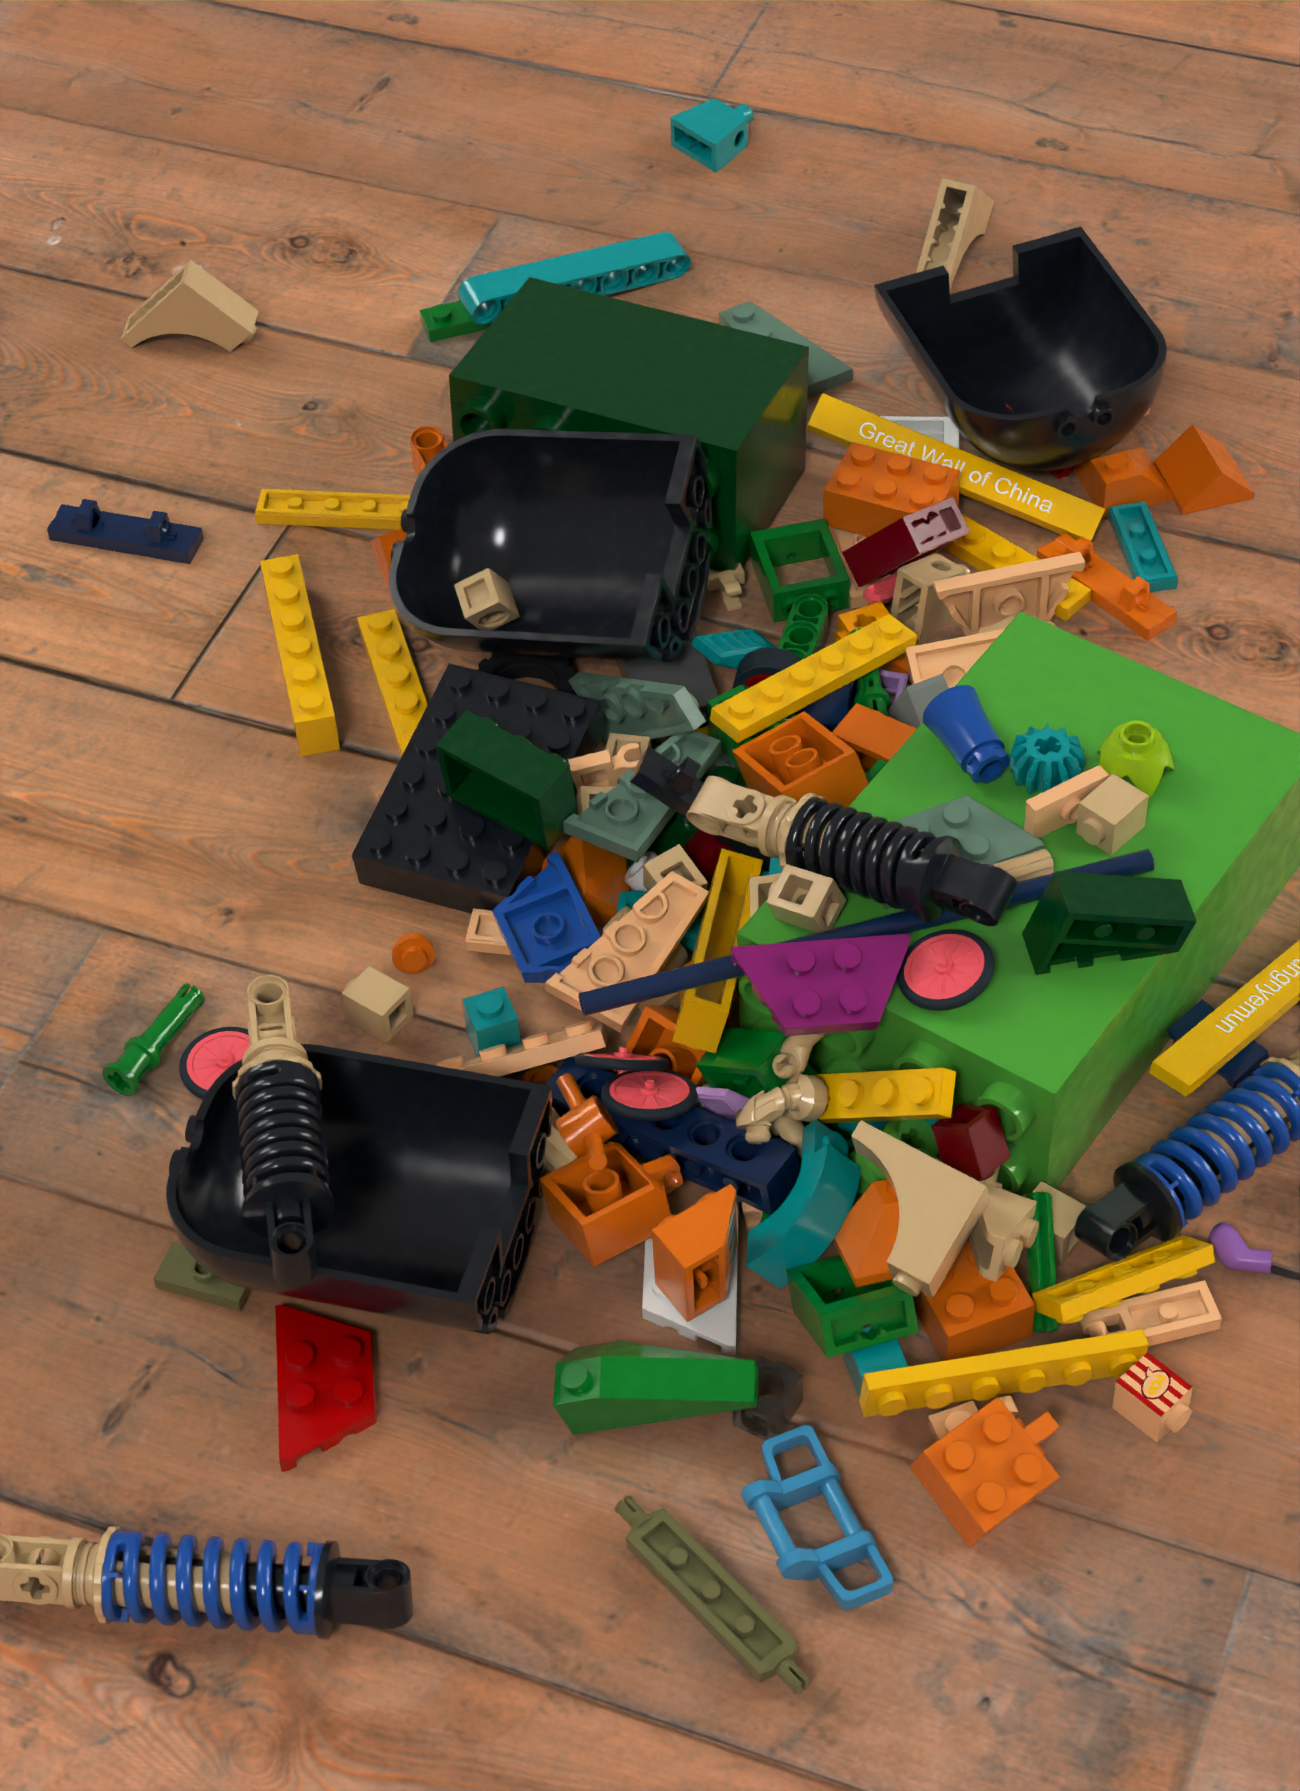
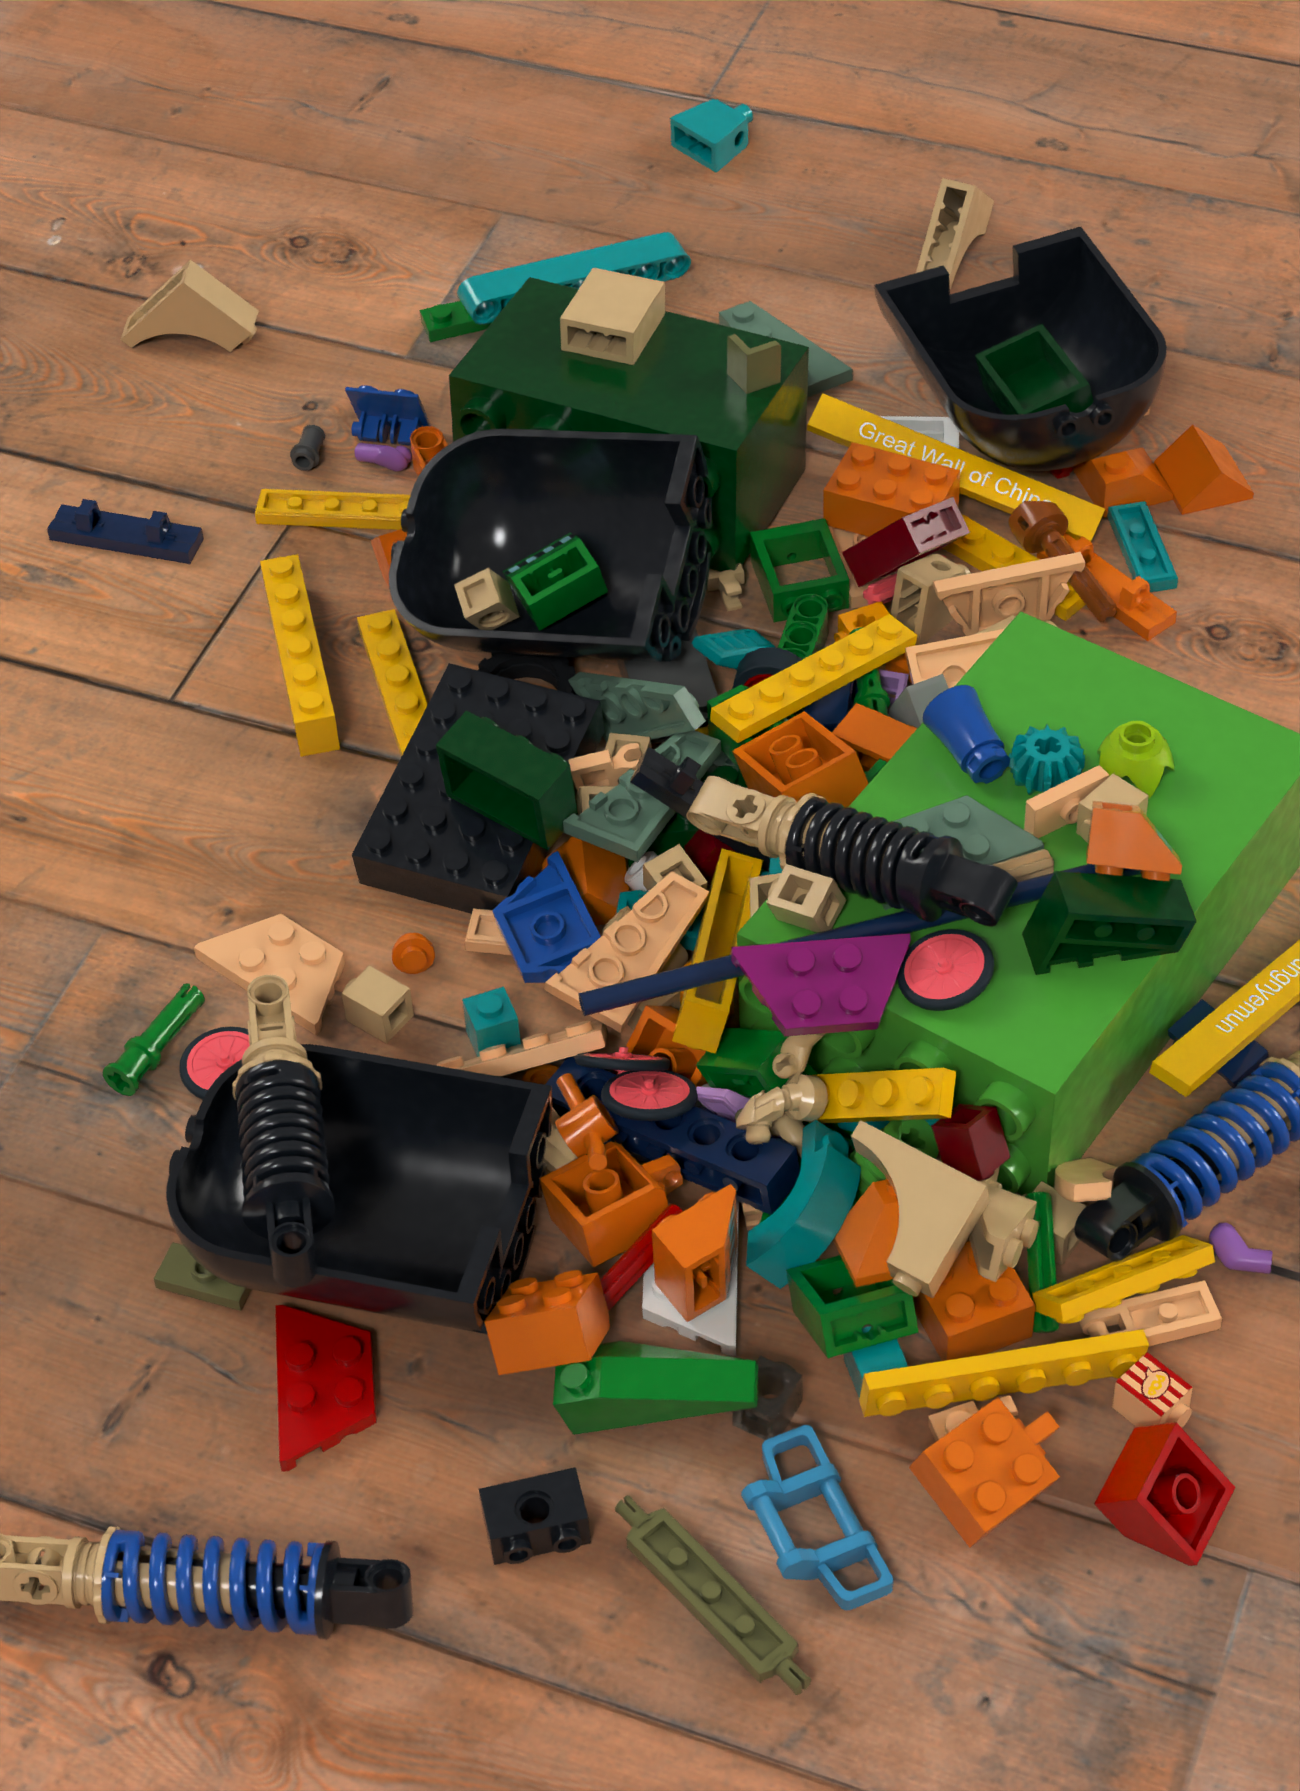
none -> light nougat wing [194,914,345,1035]
none -> dark grey pin [290,425,326,471]
none -> blue hinge [345,385,431,446]
none -> medium lavender arm [355,443,412,472]
none -> black brick [479,1467,591,1565]
none -> orange hinge [484,1270,610,1375]
none -> green slope [502,533,608,631]
none -> tan brick [560,268,665,365]
none -> red axle [600,1203,683,1311]
none -> olive panel [727,334,781,394]
none -> dark green piece [975,324,1093,415]
none -> dark orange piece [1008,501,1117,622]
none -> light nougat tile [1054,1158,1118,1202]
none -> orange slope [1086,801,1182,881]
none -> red slope [1094,1422,1236,1566]

